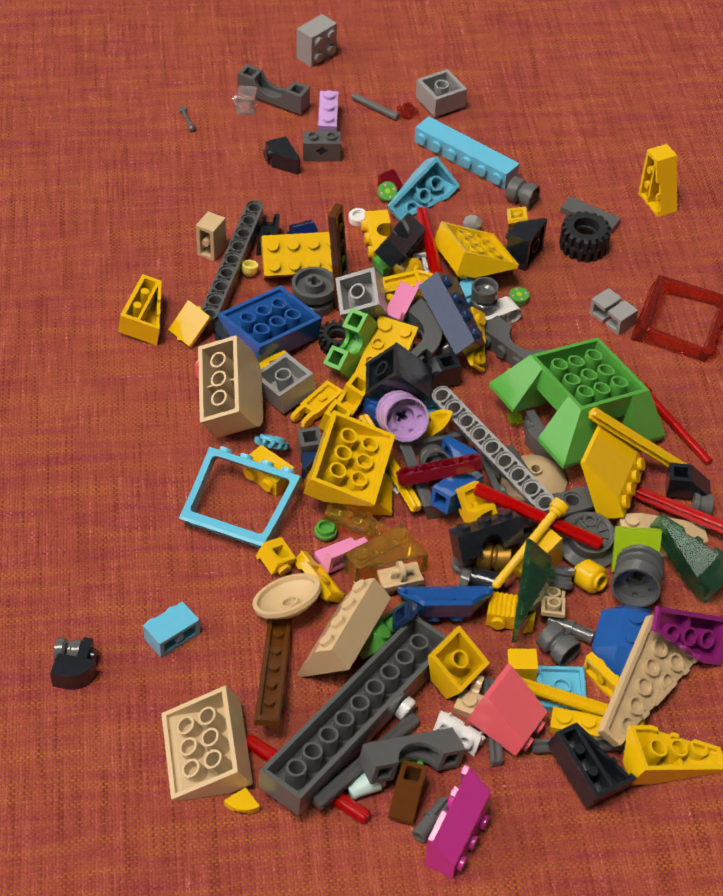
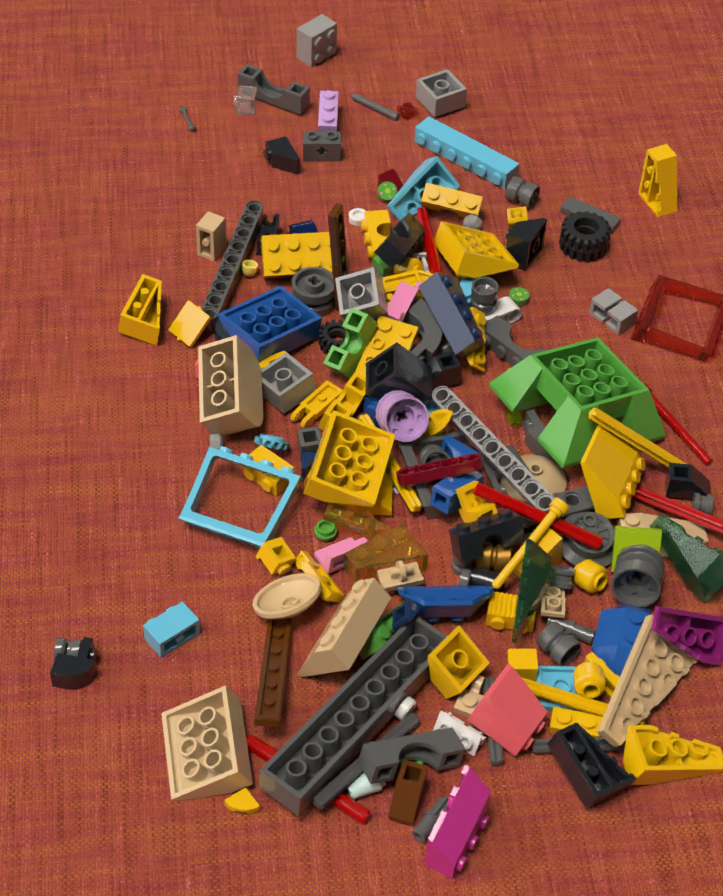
none -> light grey tile [209,433,223,450]
none -> yellow arch [421,183,483,218]
none -> yellow head [573,662,606,699]

